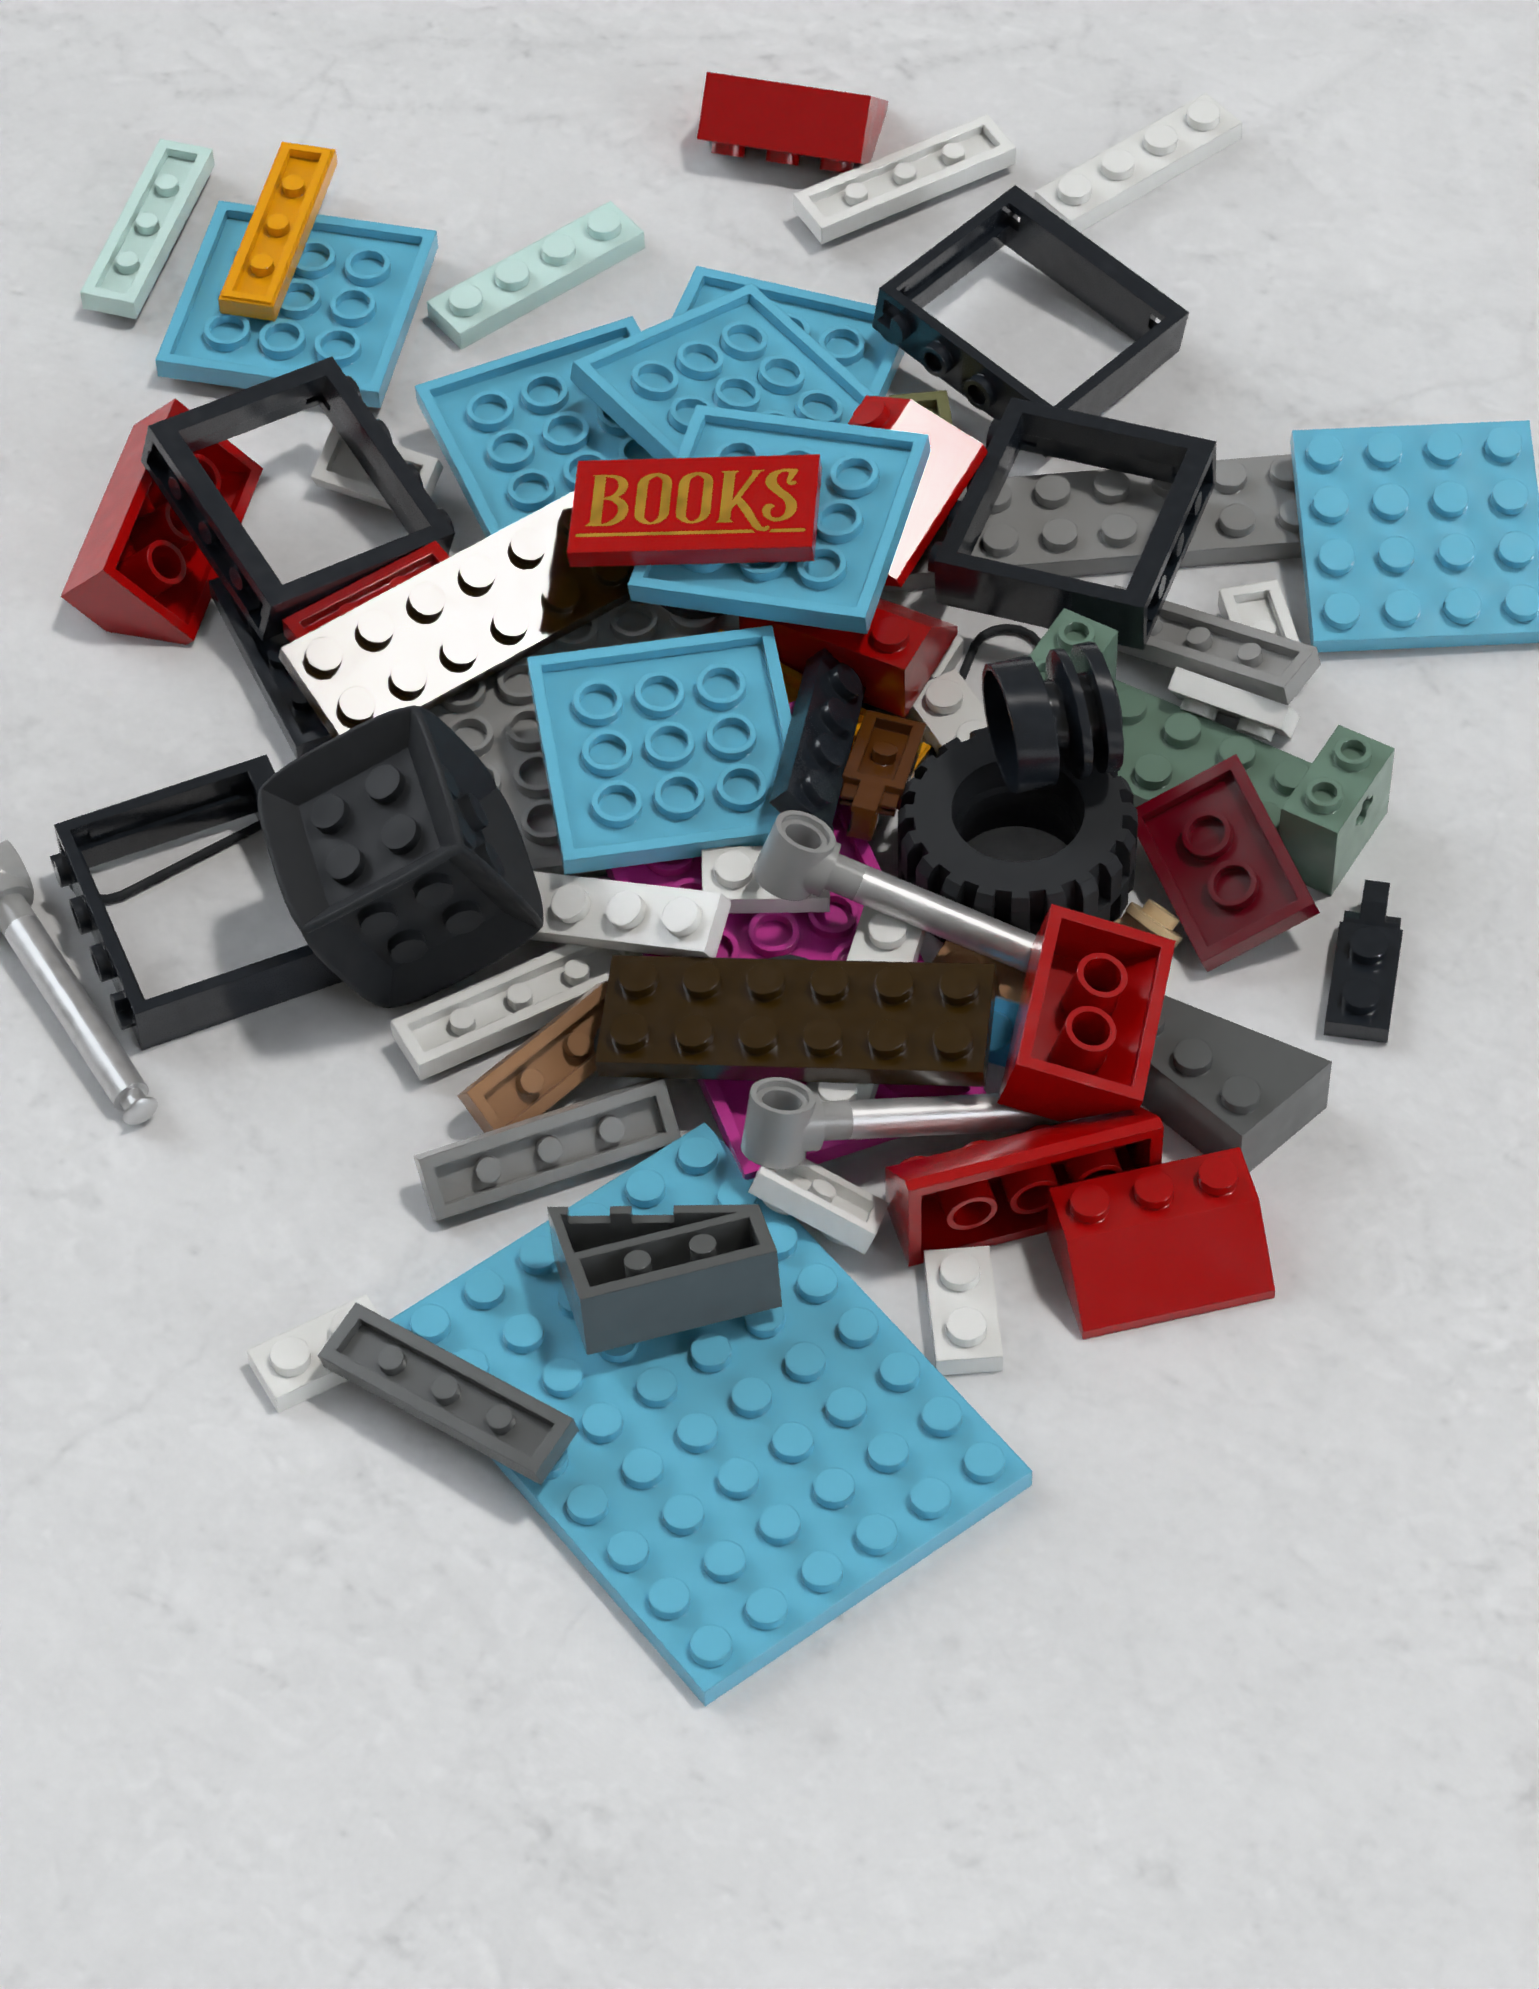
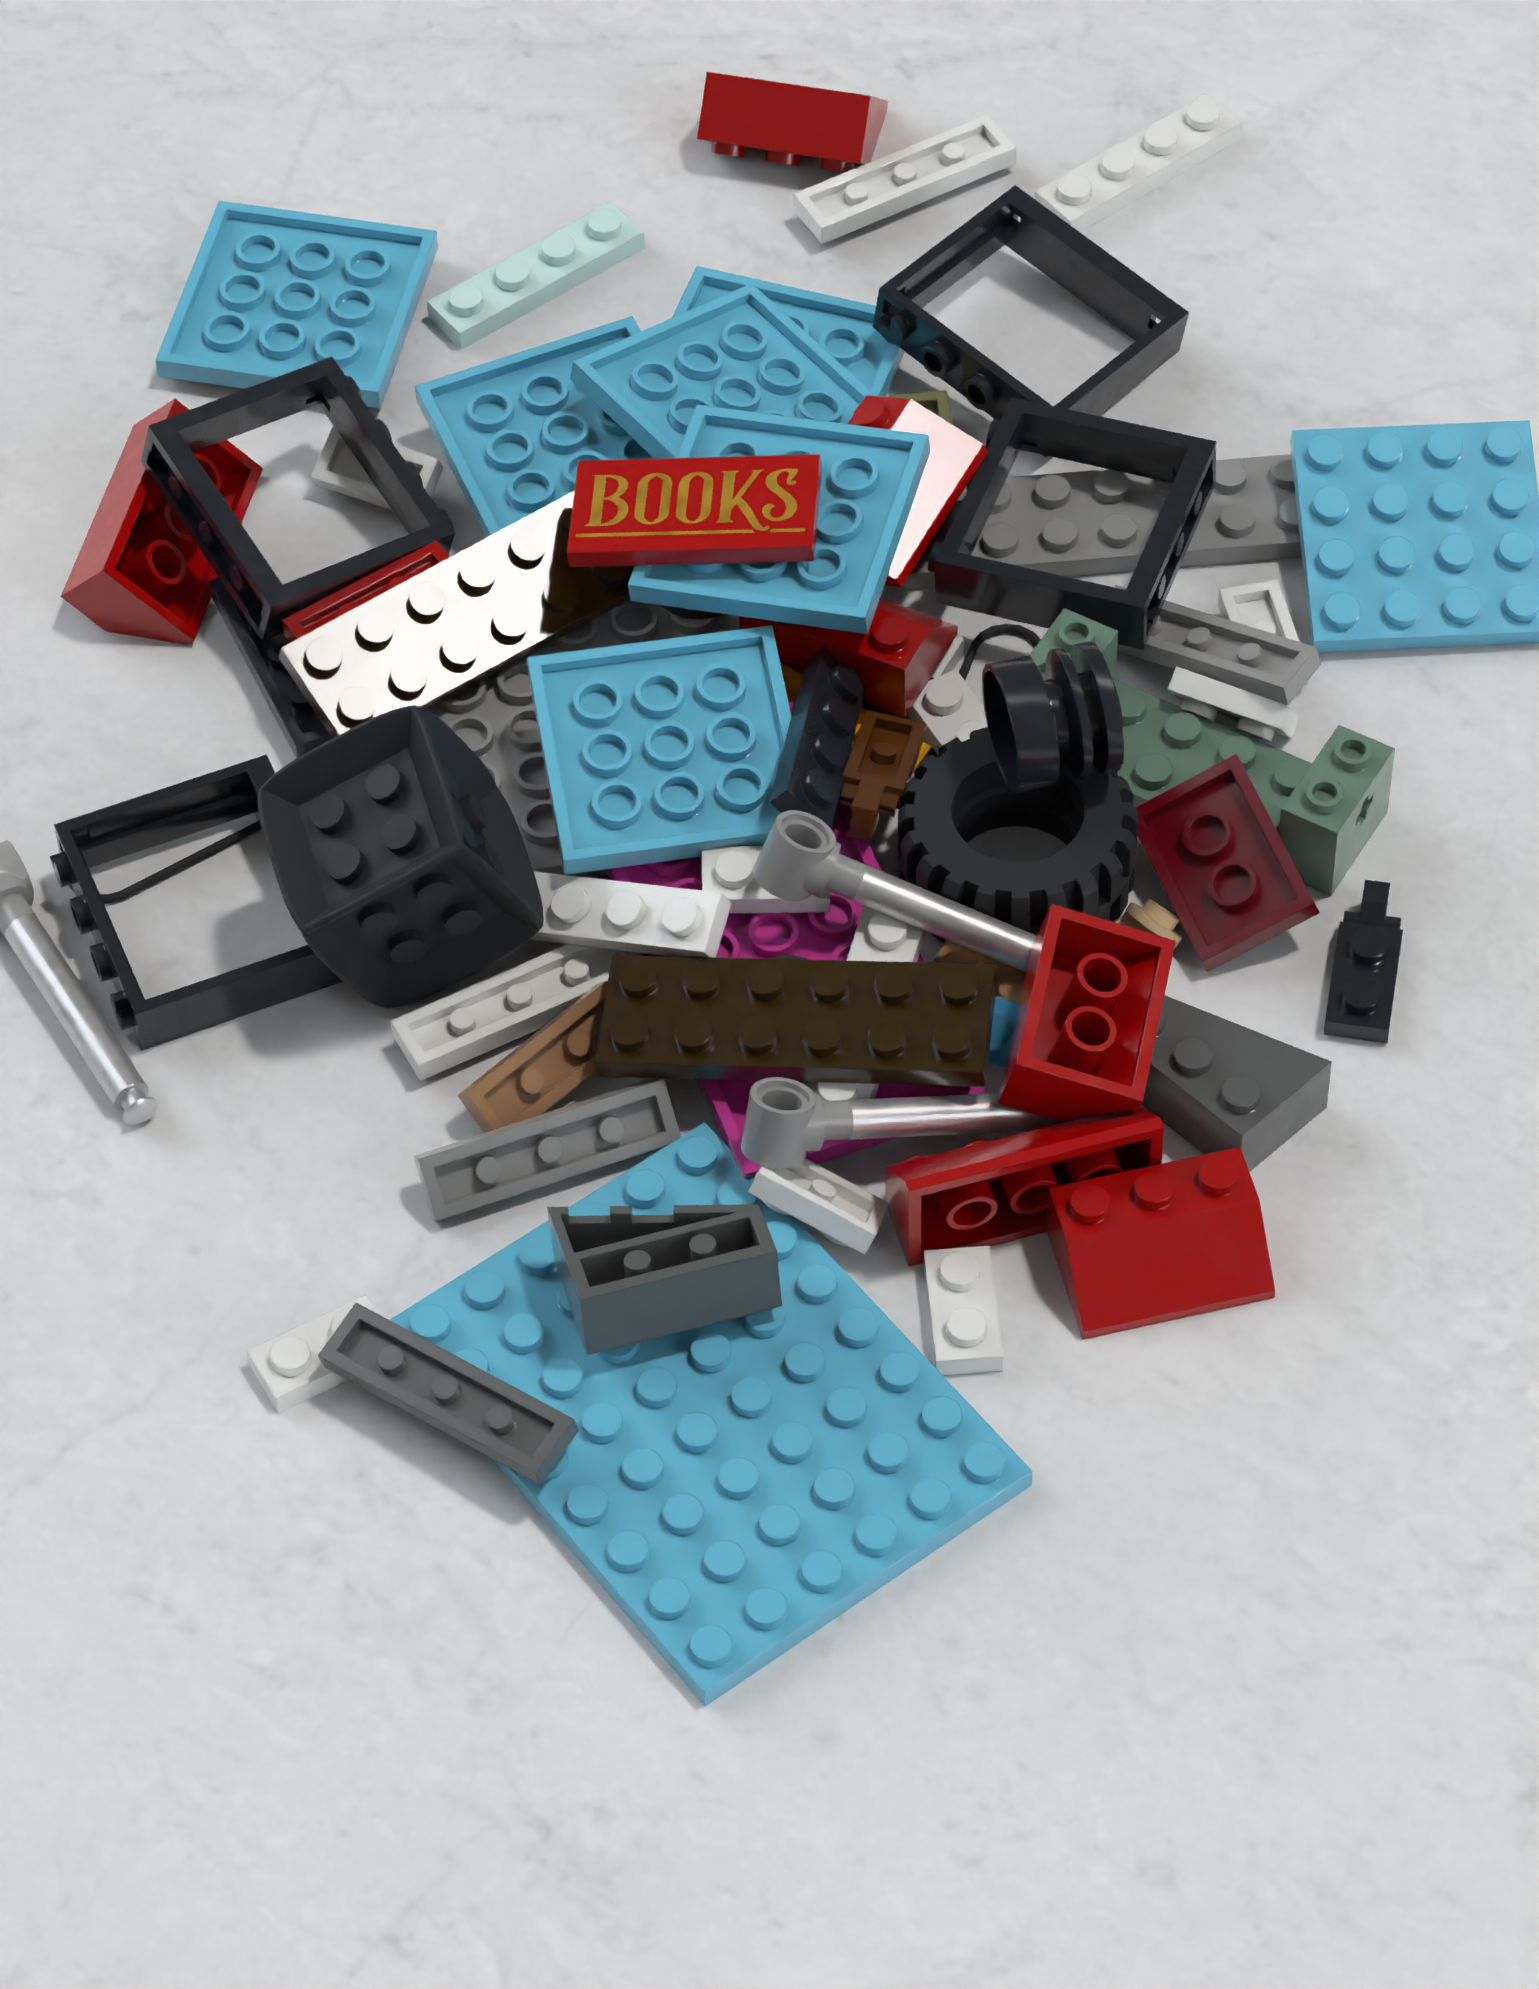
light aqua plate [80,139,215,319] -> none
light orange tile [218,142,338,321] -> none

